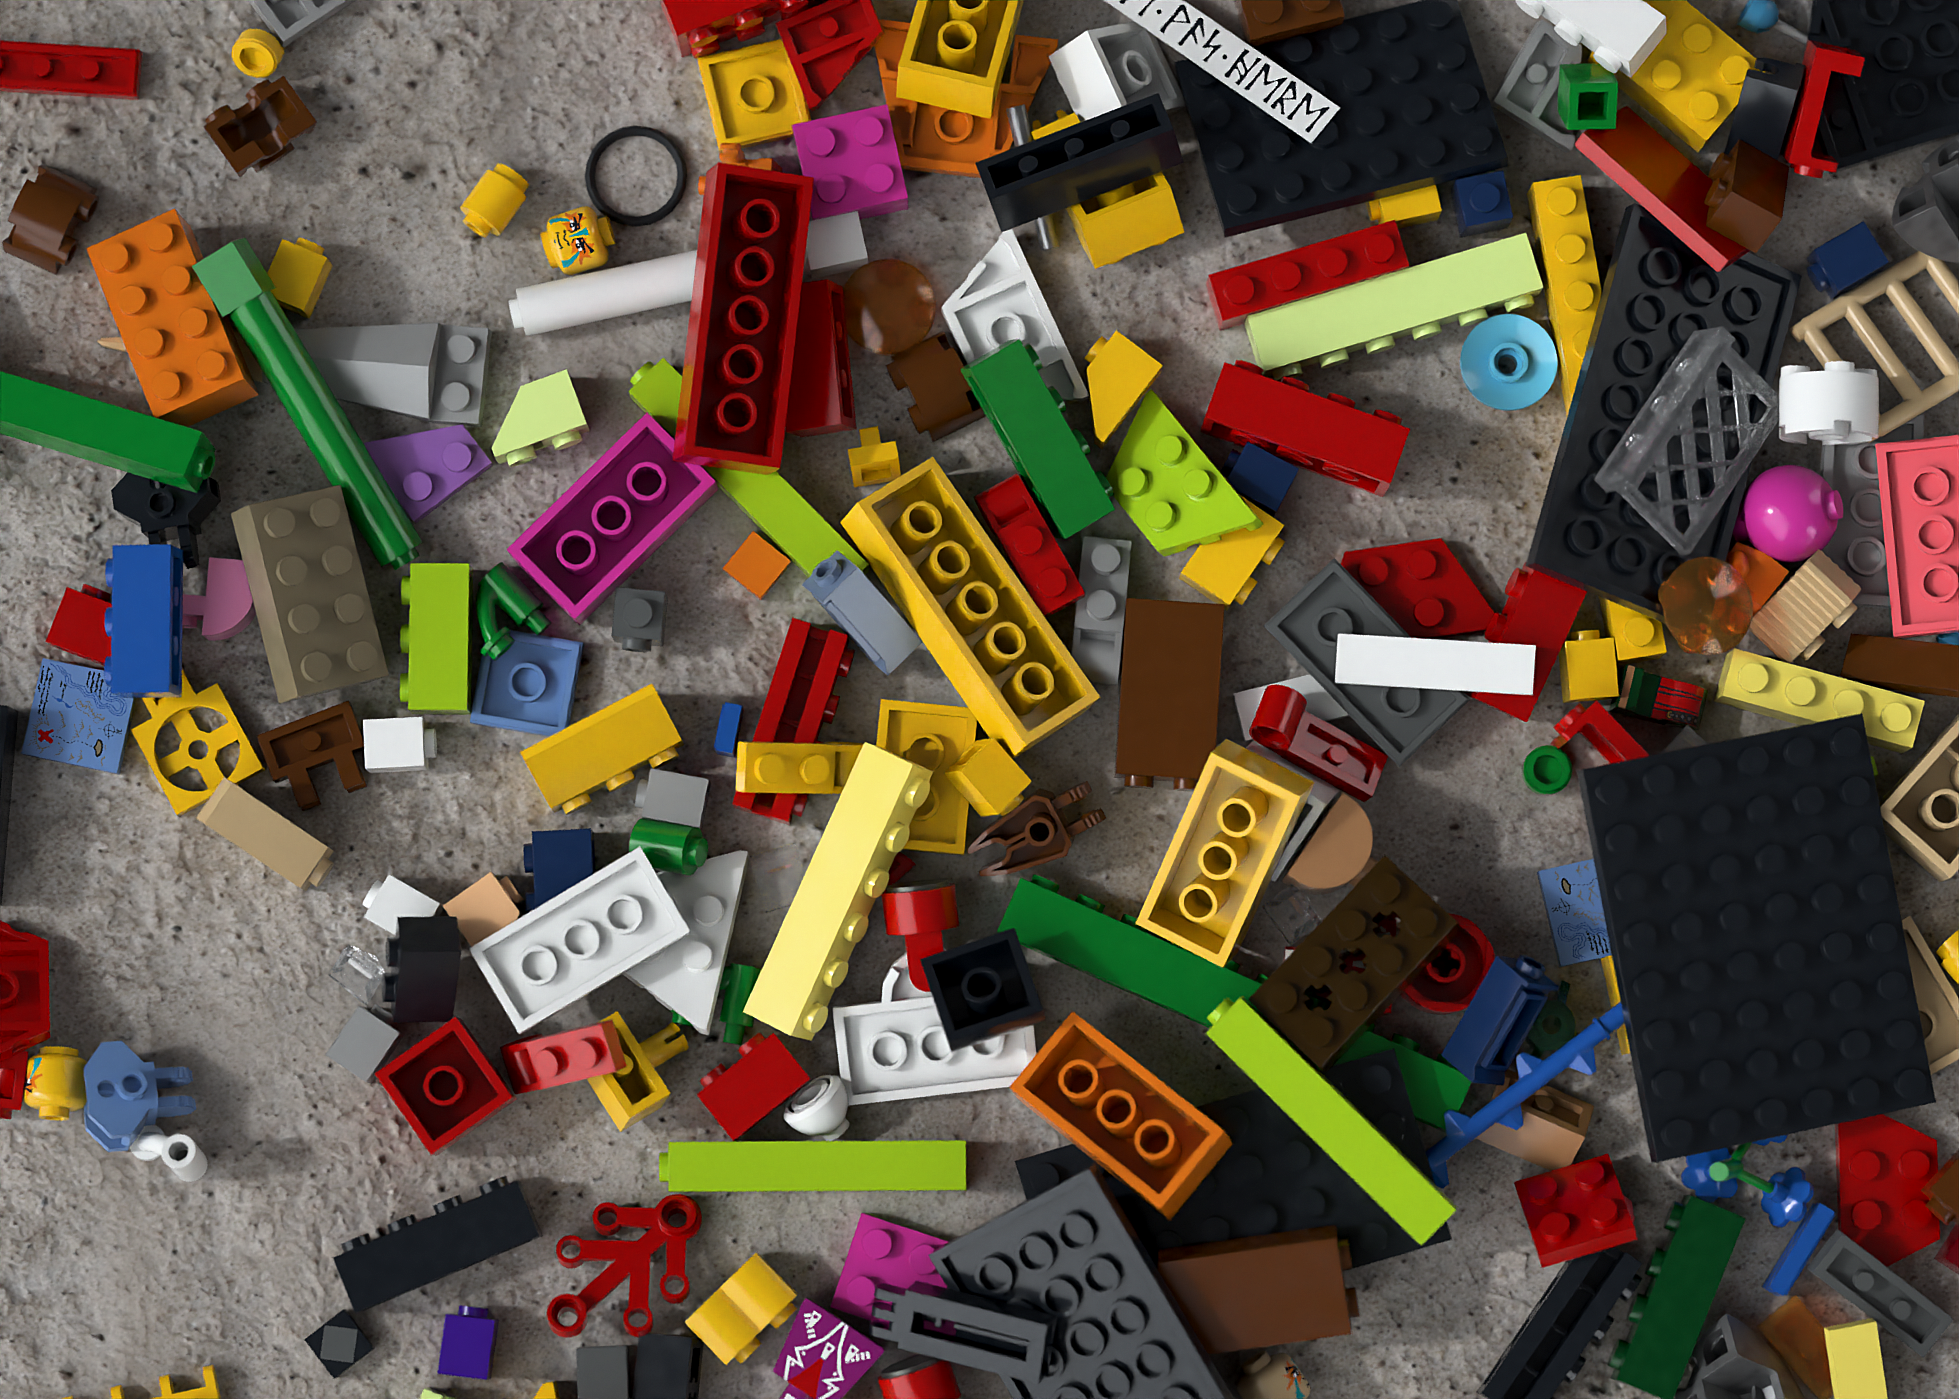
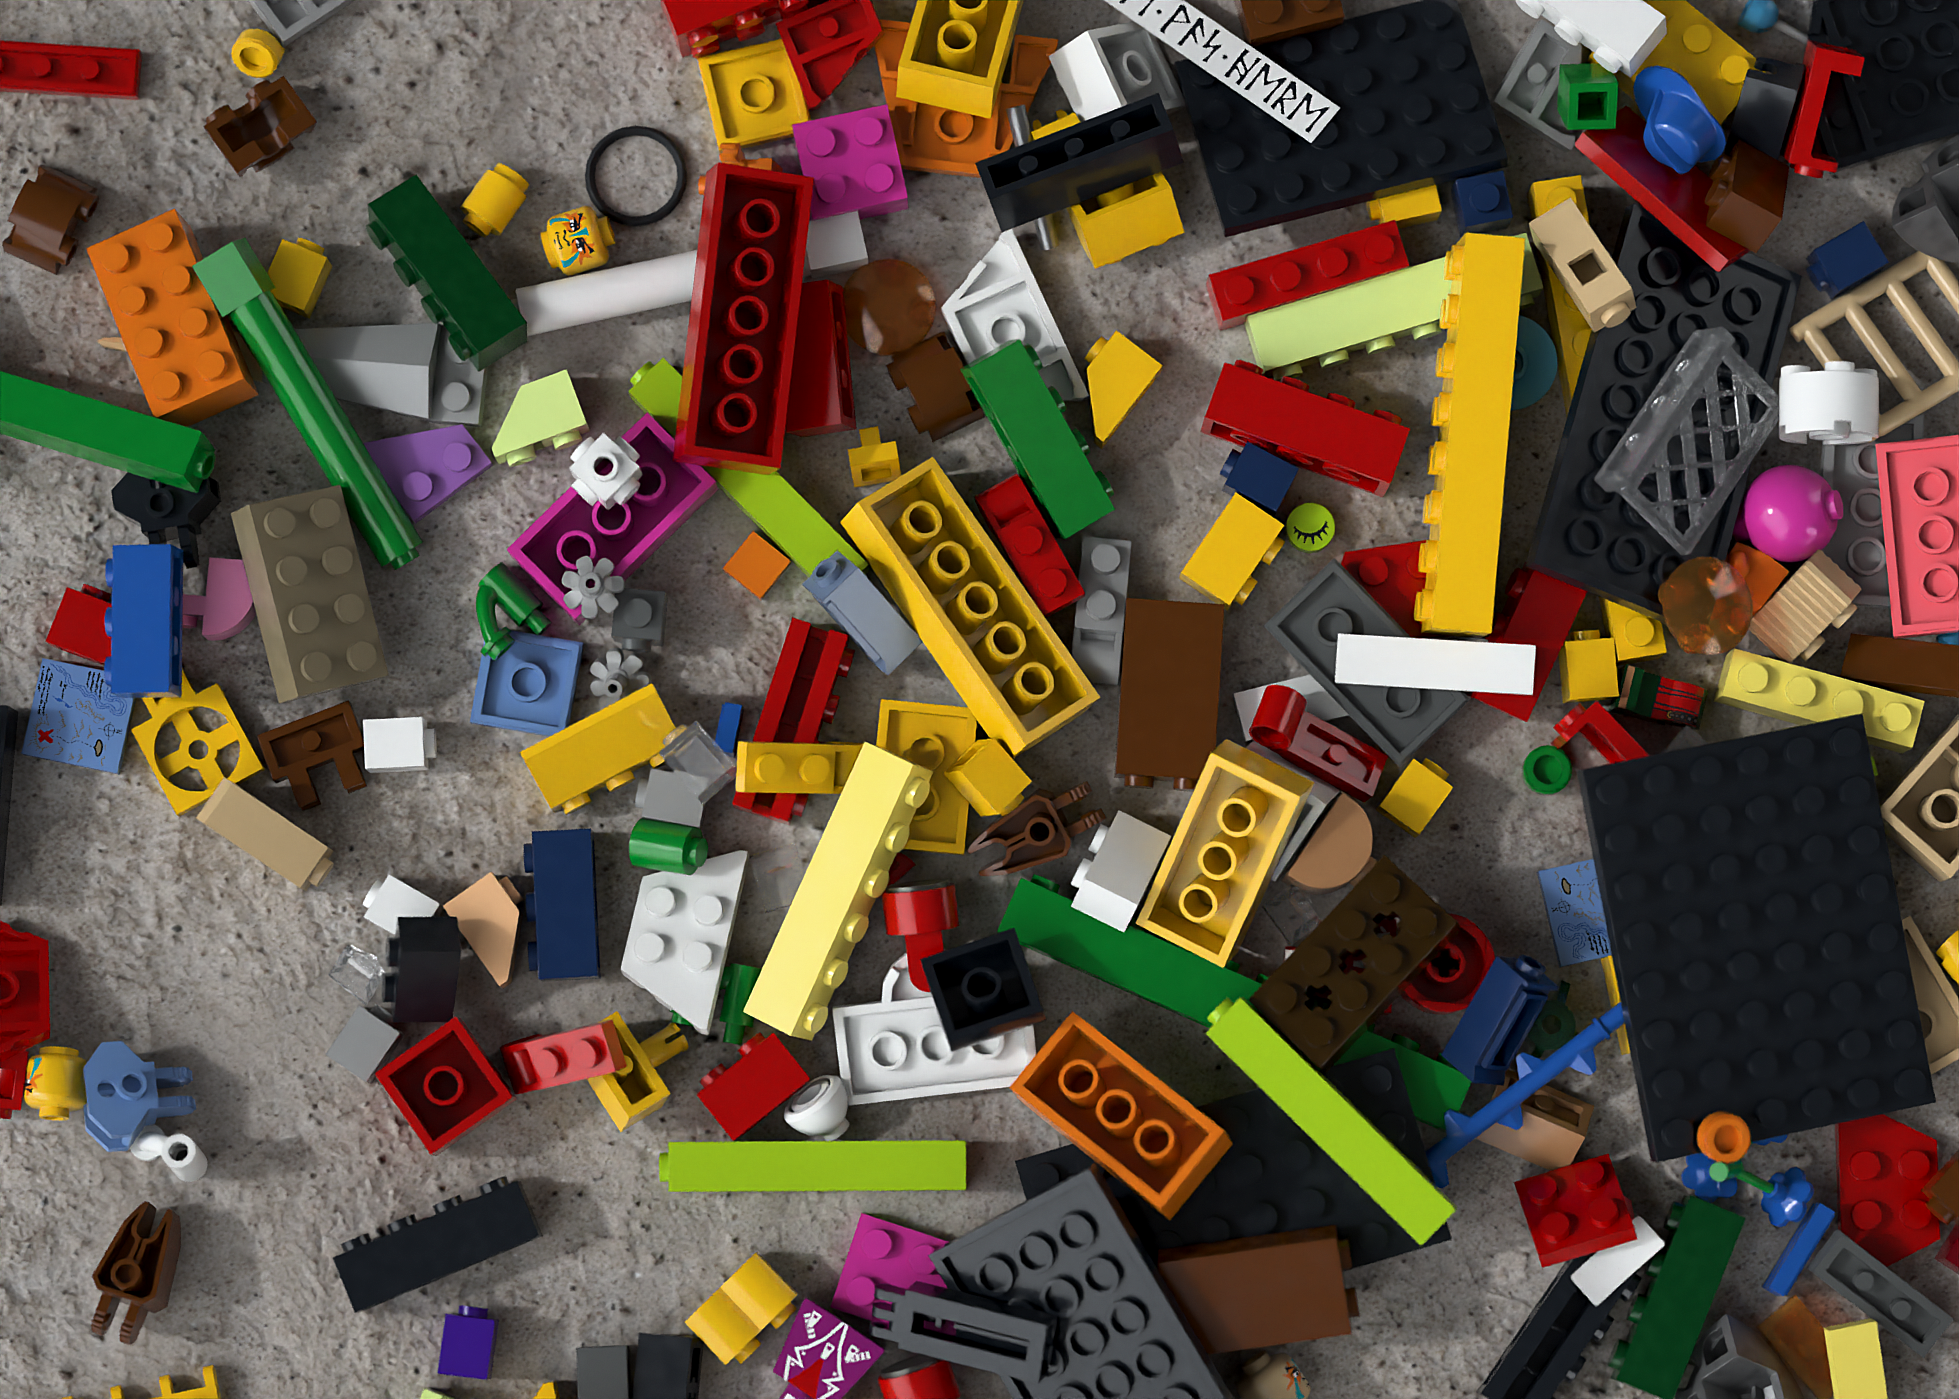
tile [304,1309,375,1379] -> none
lime brick [400,563,474,715] -> none
white plate [469,847,691,1034] -> none
red plant [547,1194,702,1338] -> none
lime wing [1106,389,1263,557] -> none
none -> reddish brown hinge [91,1201,181,1345]
none -> dark green brick [366,175,527,372]
none -> light grey plant [561,556,625,619]
none -> white brick [569,433,642,510]
none -> light grey plant [590,648,652,706]
none -> clear brick [659,720,737,805]
none -> white brick [1071,810,1171,933]
none -> lime tile [1285,503,1335,553]
none -> yellow brick [1376,758,1453,838]
none -> yellow brick [1414,233,1525,638]
none -> tan brick [1528,198,1637,333]
none -> white sticker [1571,1216,1664,1306]
none -> blue piece [1633,65,1727,175]
none -> orange tile [1697,1111,1751,1164]

